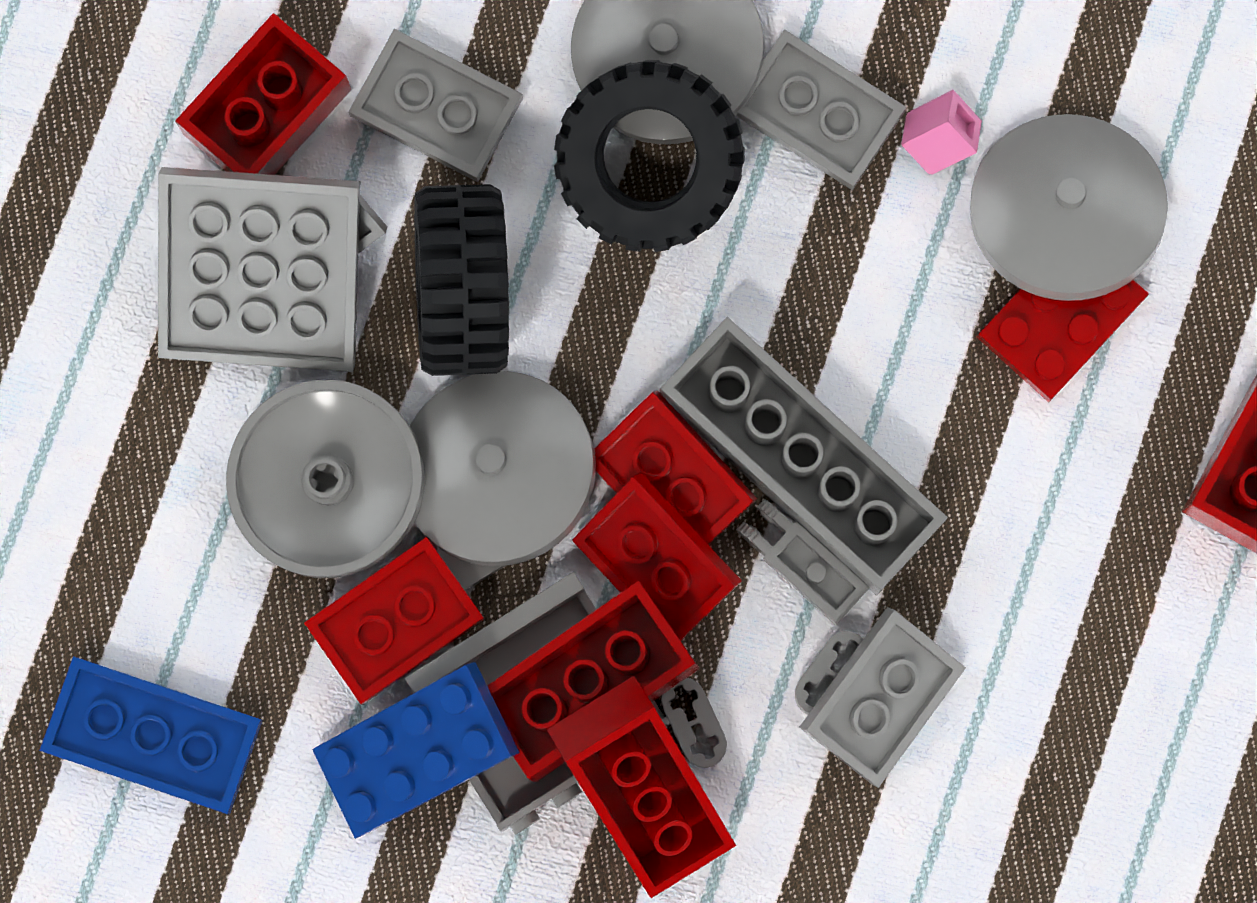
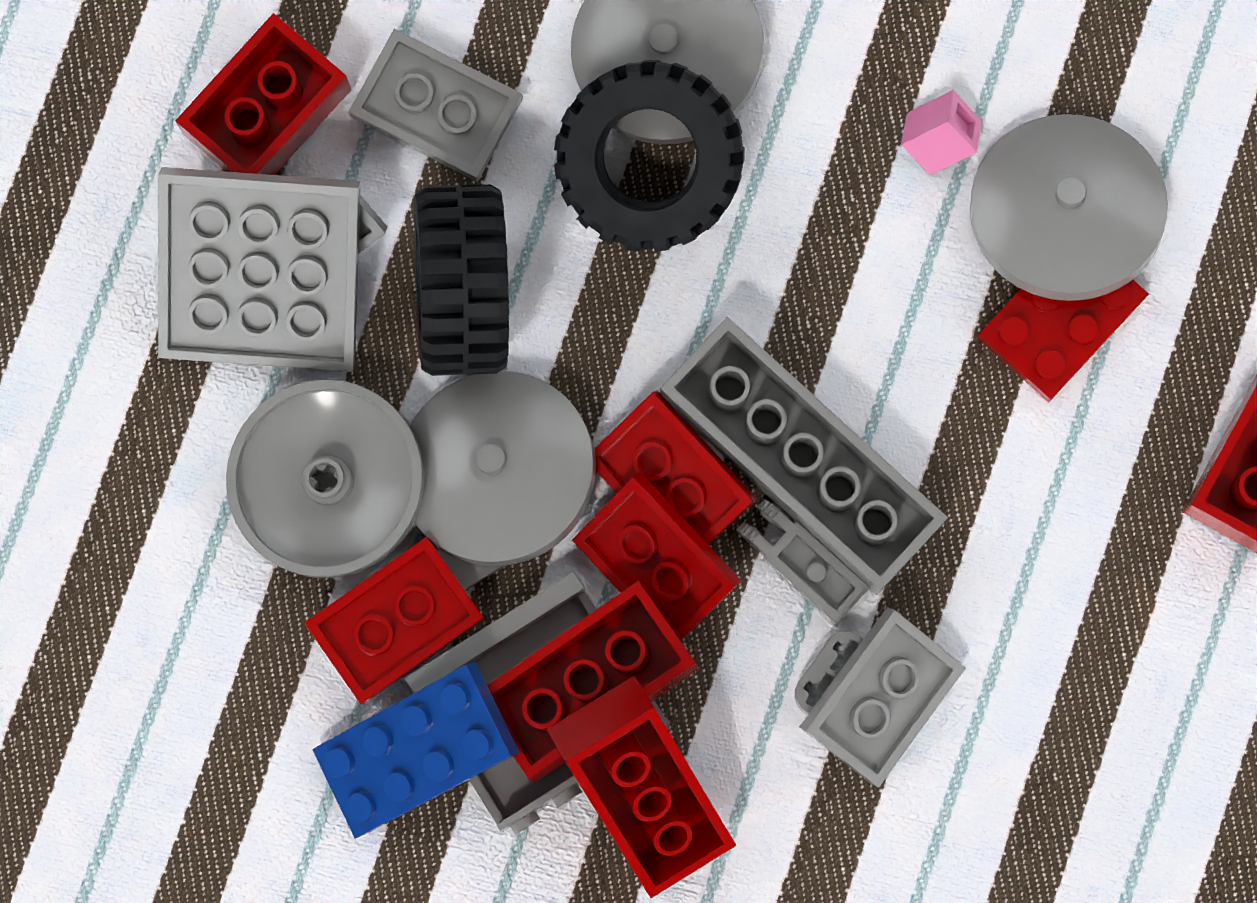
blue plate [39,656,263,815] -> none
light grey beam [661,678,727,768] -> none
light grey plate [736,29,906,191] -> none

